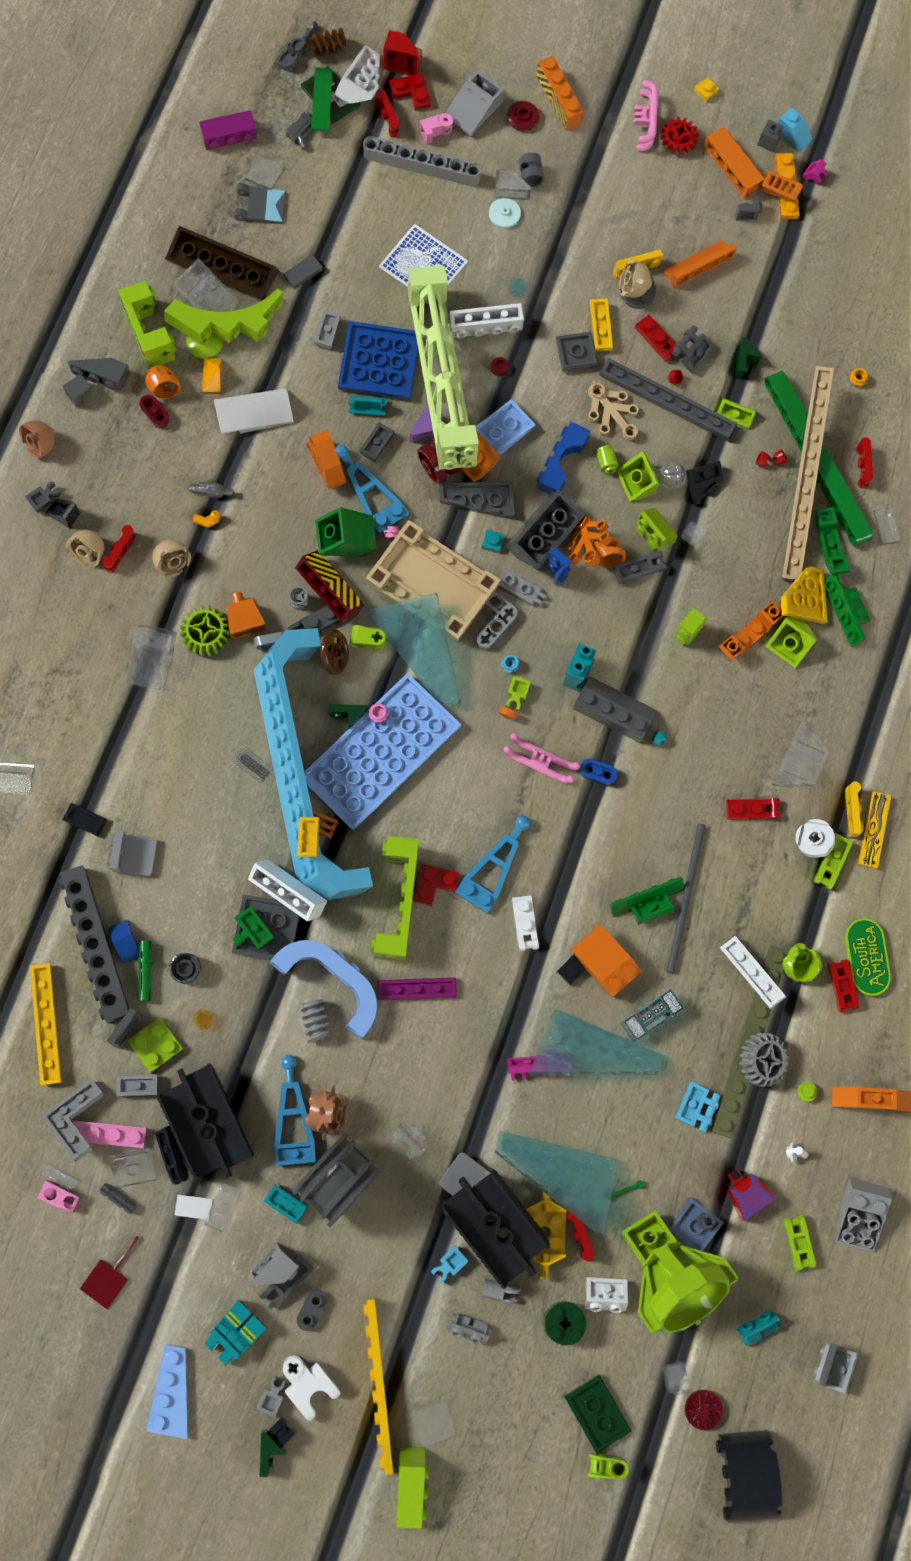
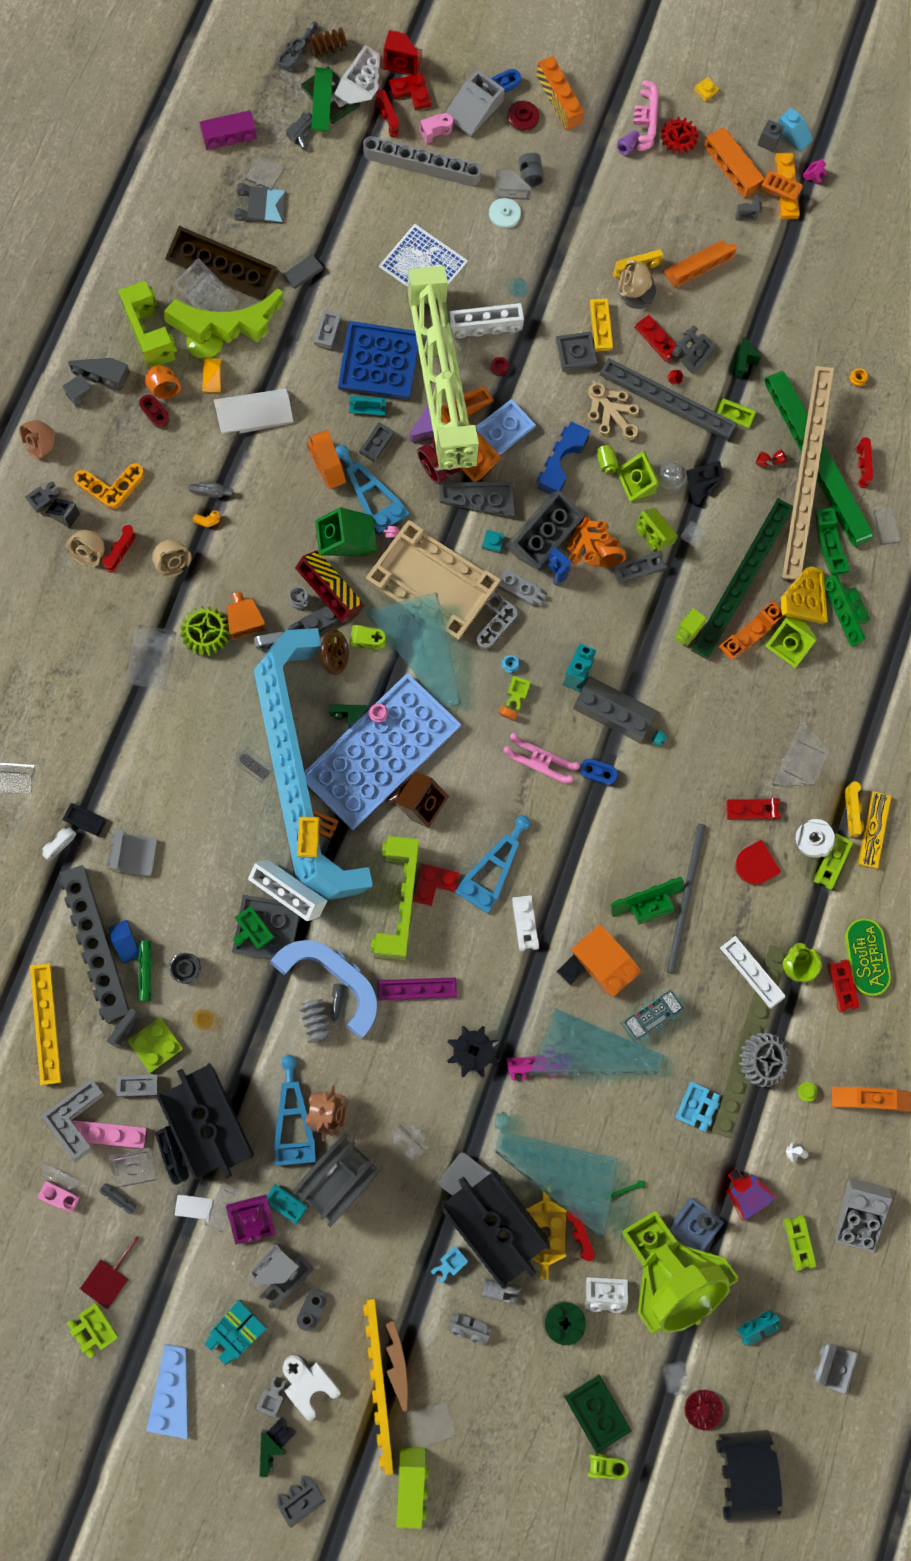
none -> white plate [42,828,76,861]
none -> lime plate [67,1302,119,1359]
none -> light orange beam [74,463,144,510]
none -> magenta plate [226,1195,276,1245]
none -> dark grey plate [277,1476,326,1528]
none -> dark grey piece [331,983,343,1021]
none -> medium nougat slope [386,1320,408,1412]
none -> reddish brown piece [387,771,449,828]
none -> orange slope [441,386,494,424]
none -> black brick [447,1026,499,1078]
none -> blue plate [491,69,521,93]
none -> clear light blue plate [495,1111,510,1132]
none -> medium lavender cone [617,130,640,155]
none -> dark green plate [691,498,793,660]
none -> red tile [735,839,781,885]

